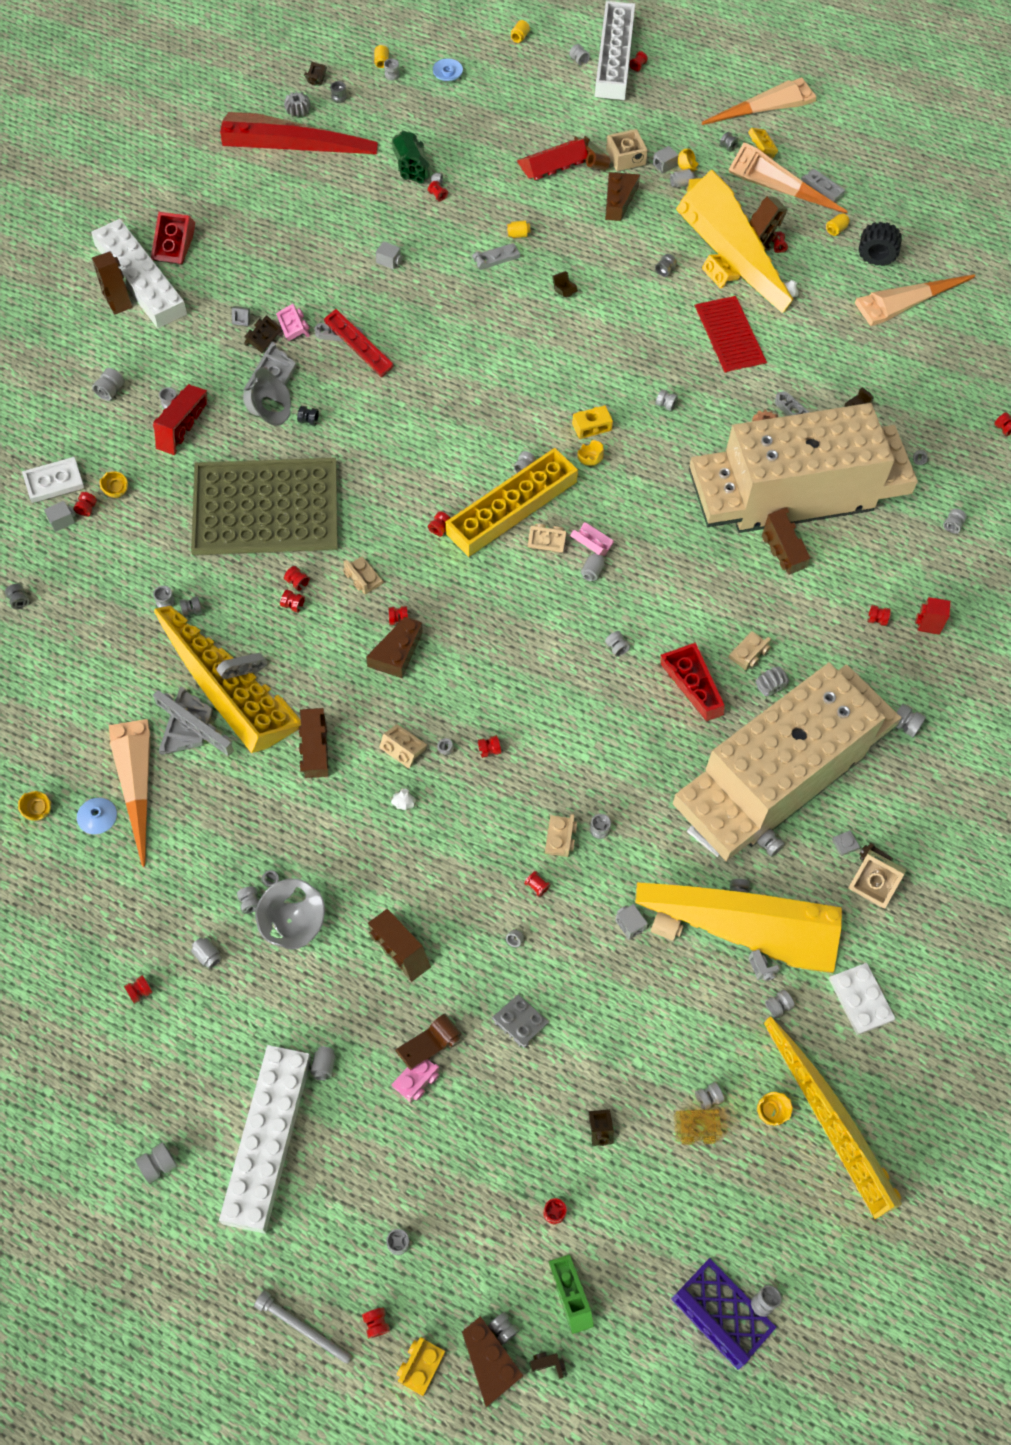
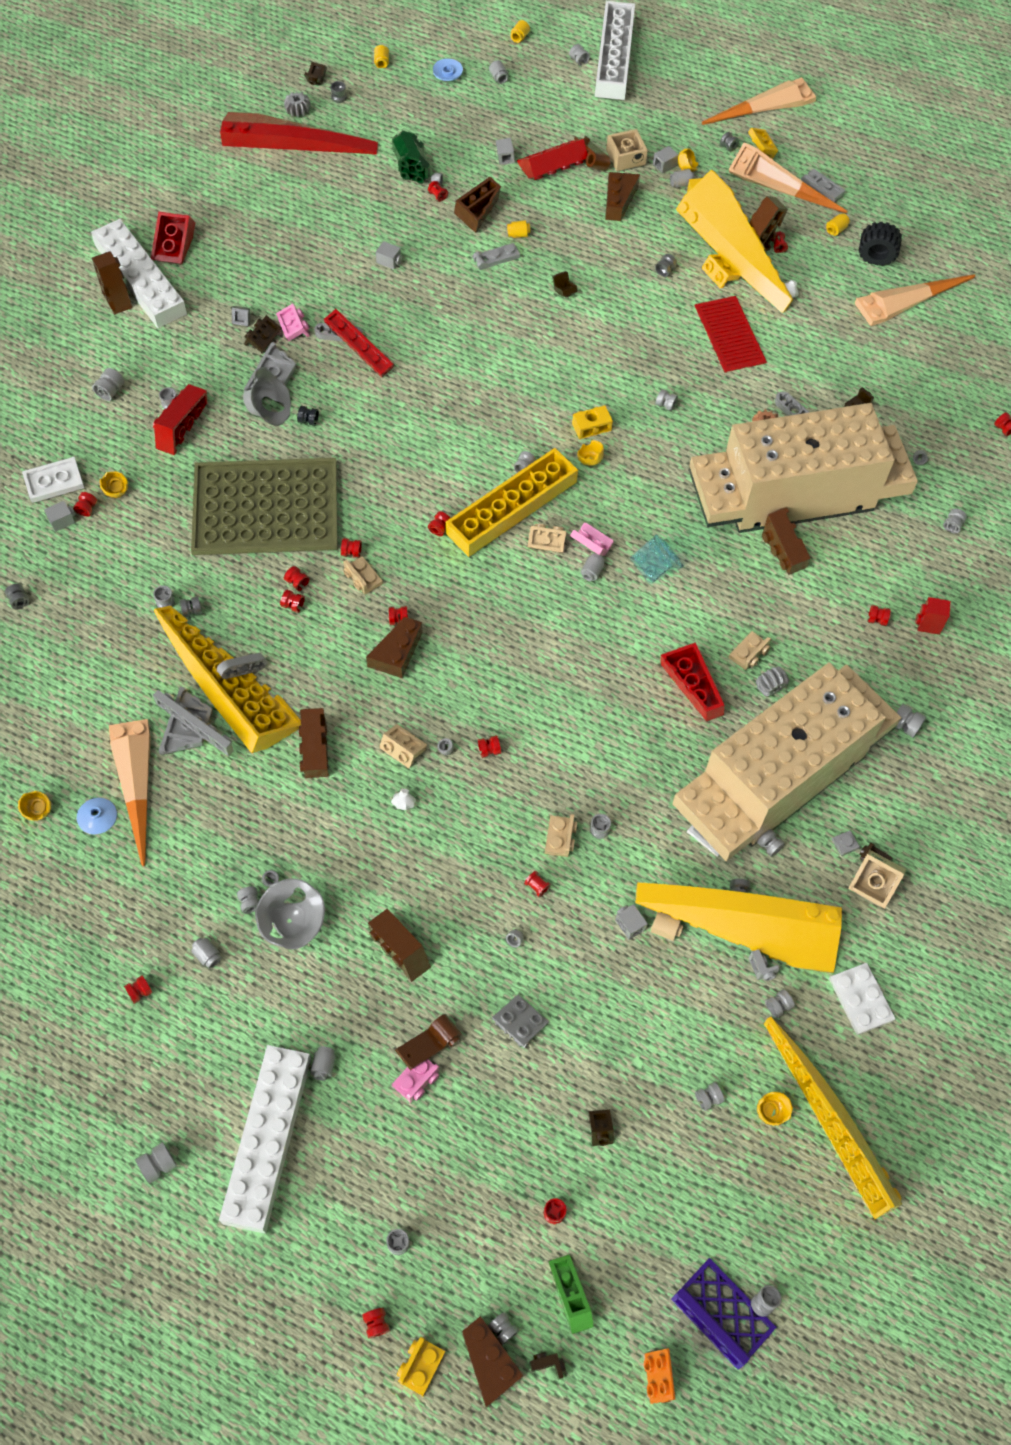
light grey piece [254,1290,351,1363] -> none
light grey wheel [384,59,399,80] -> none
light grey wheel [605,631,631,657] -> none
red bush [629,51,648,72] -> none
clear yellow brick [673,1109,722,1145] -> none
none -> red wheel [341,538,362,558]
none -> reddish brown wedge [454,177,501,233]
none -> light grey brick [489,60,508,84]
none -> light grey brick [495,138,515,165]
none -> clear light blue bracket [630,534,684,584]
none -> orange hinge [644,1348,676,1404]

